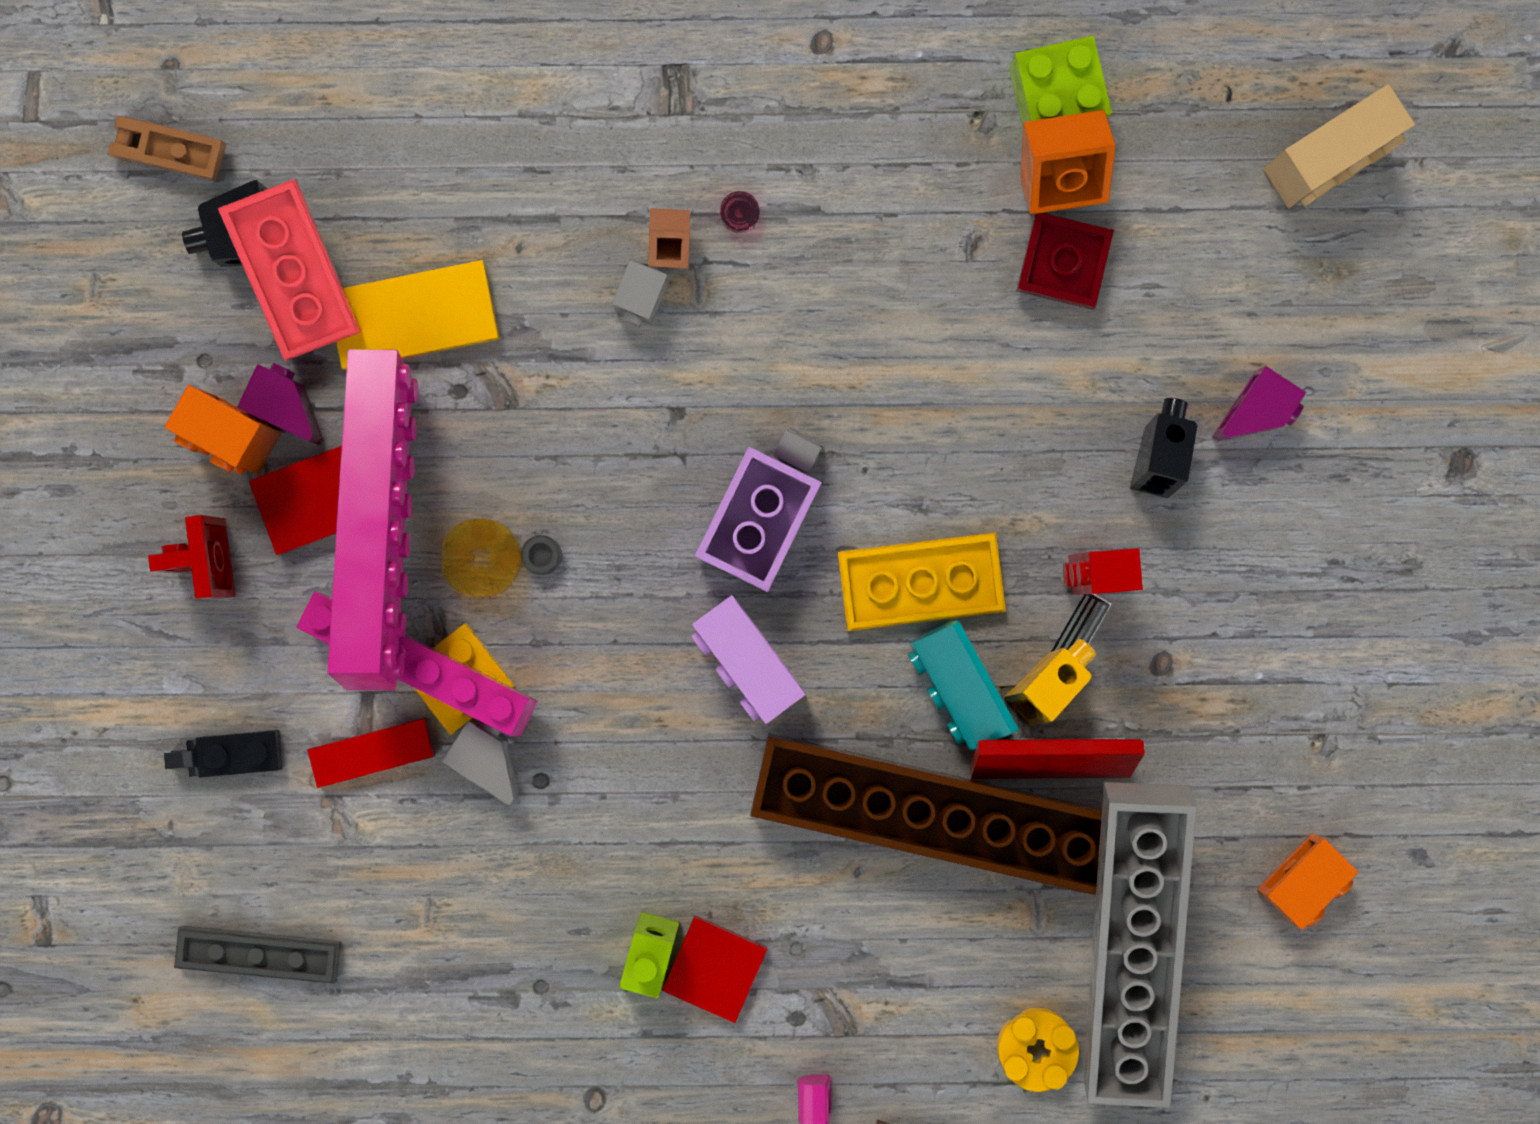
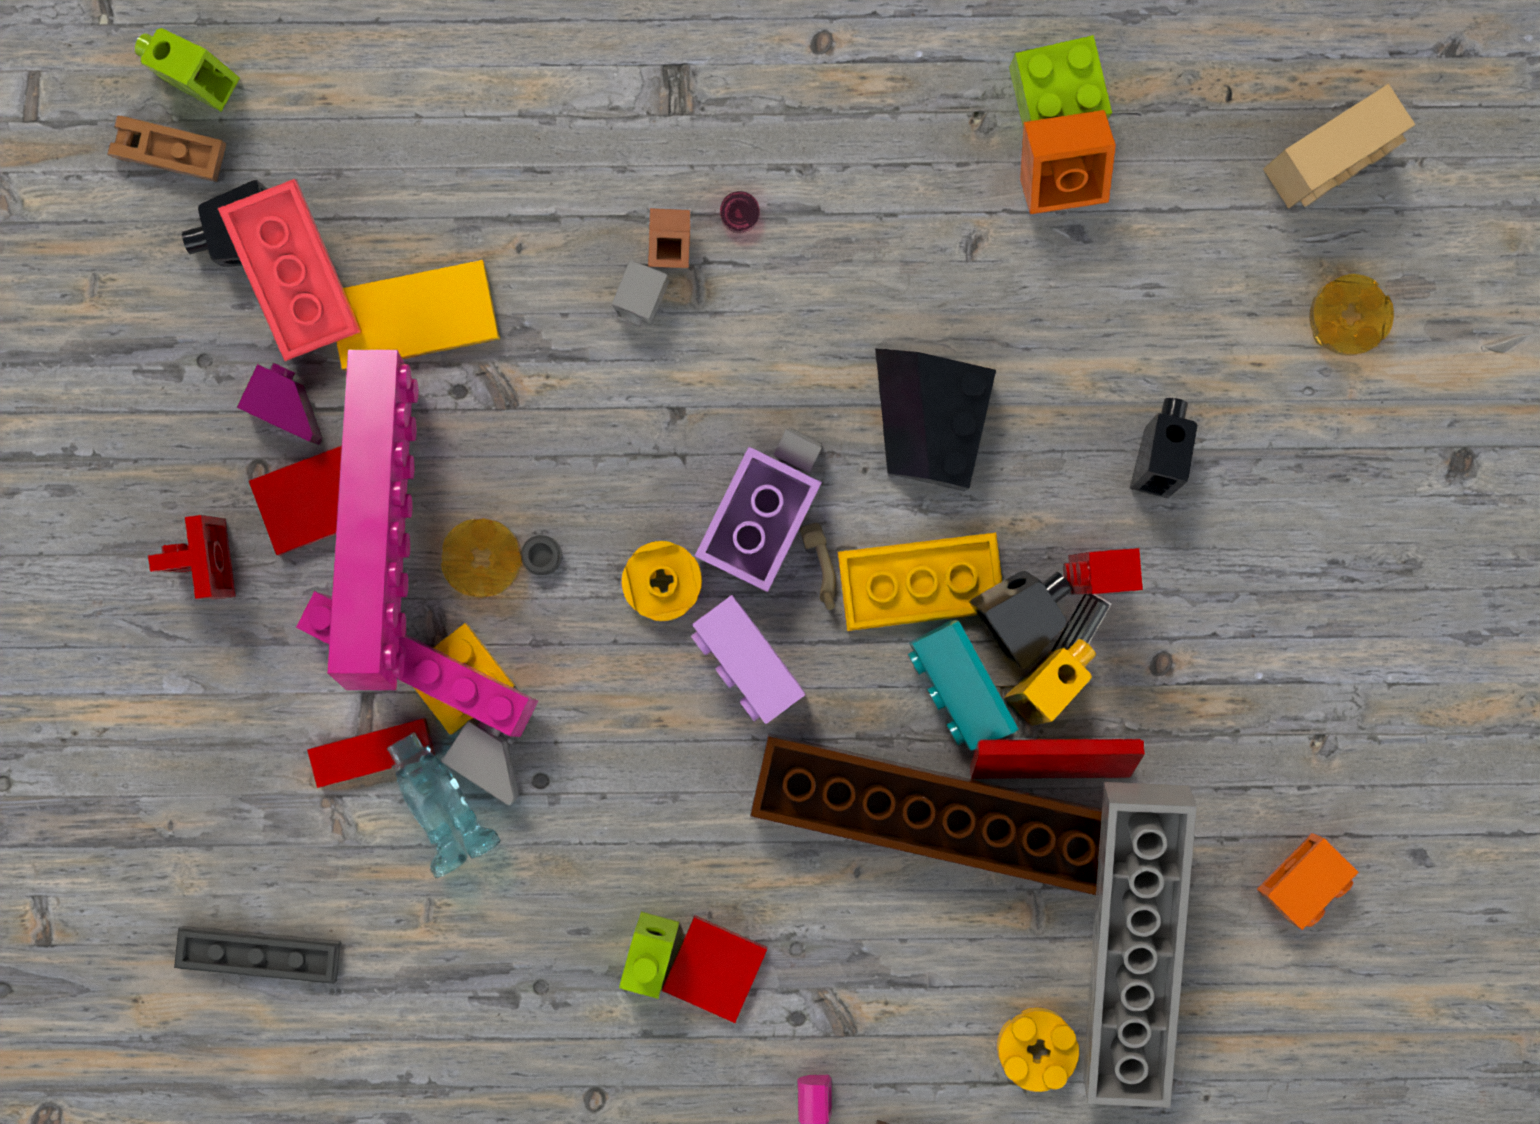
orange brick [164,384,282,475] -> none
black hinge [164,730,282,778] -> none
dark red plate [1016,213,1114,310] -> none
magenta slope [1212,366,1307,441] -> none
none -> lime torso [135,28,240,112]
none -> clear light blue piece [387,732,501,878]
none -> yellow plate [622,541,702,621]
none -> dark tan piece [800,523,836,610]
none -> black wedge [875,348,996,491]
none -> black torso [969,571,1072,669]
none -> clear yellow plate [1309,274,1394,356]

